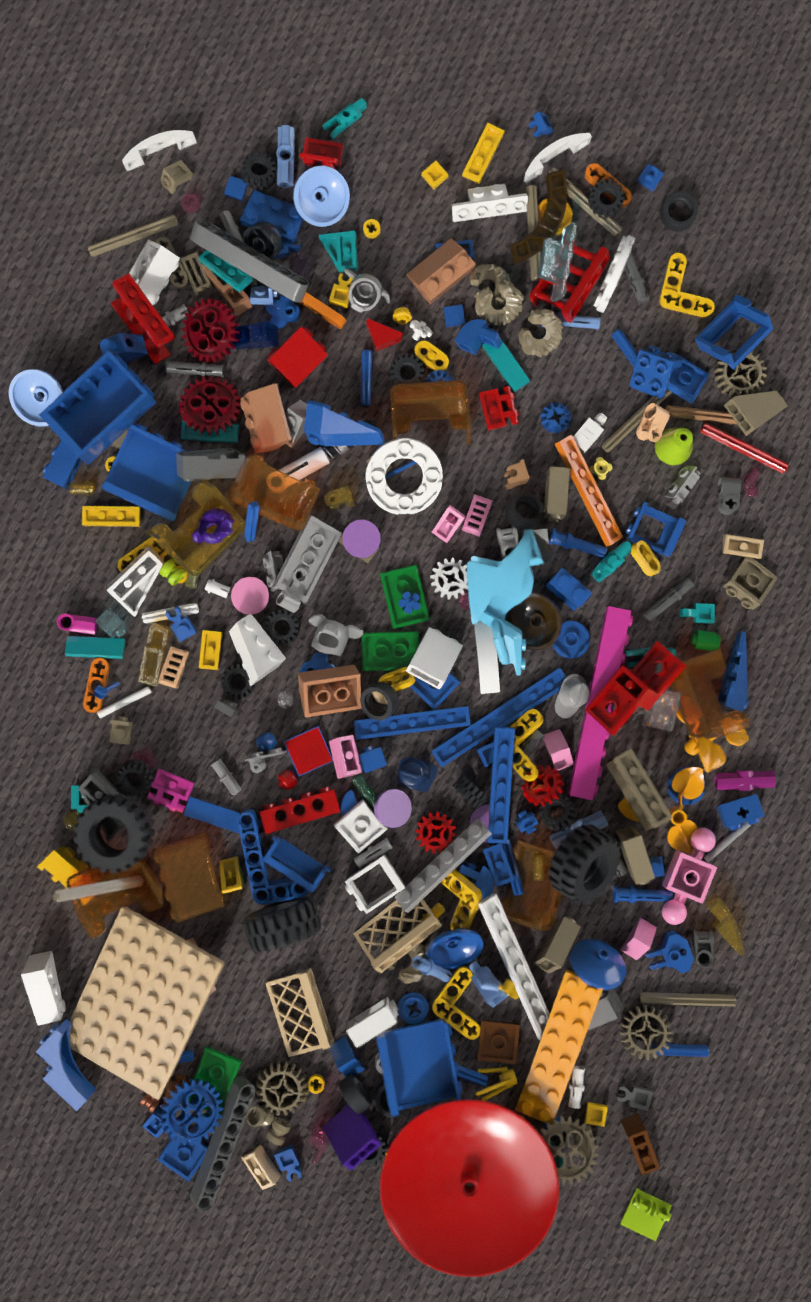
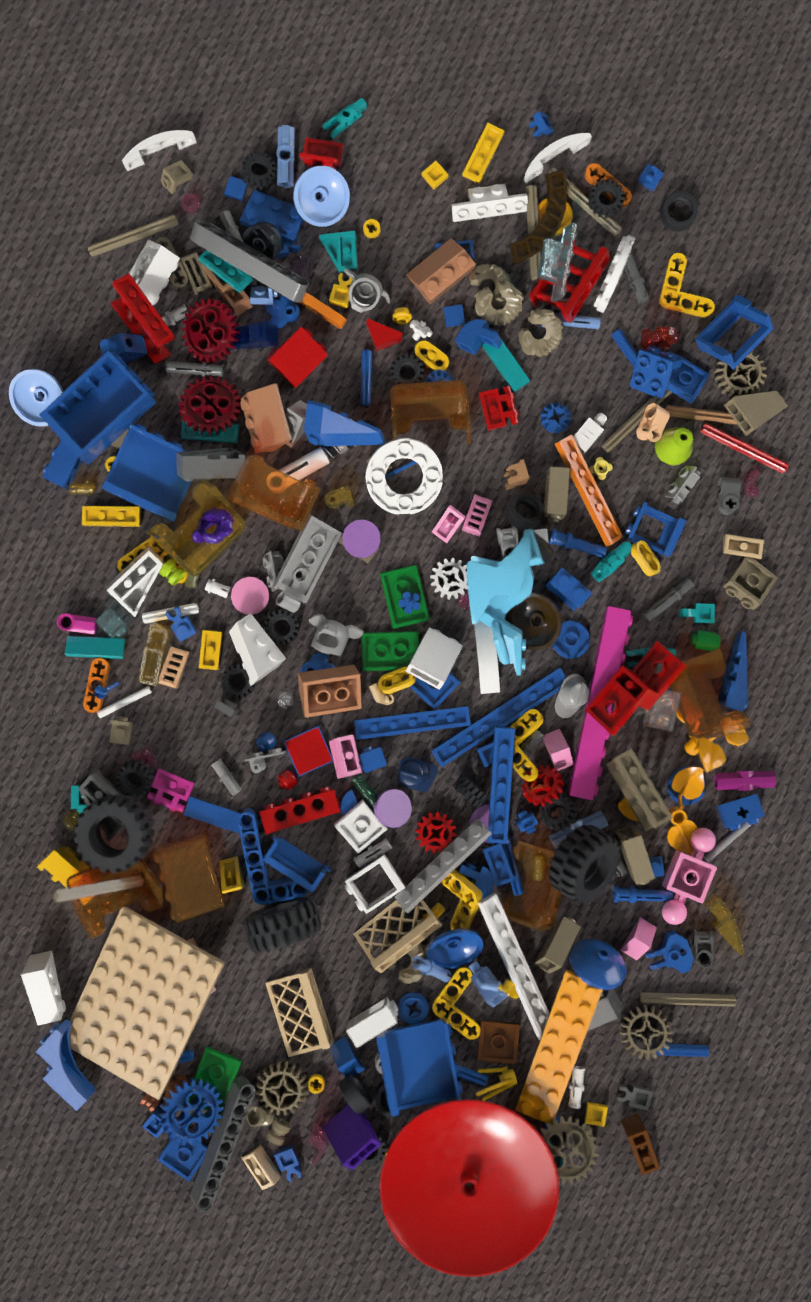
blue axle [244,501,260,542] -> none
black tyre [360,682,399,720] -> none
lime hinge [620,1188,672,1241] -> none
none -> clear red plate [641,327,680,348]

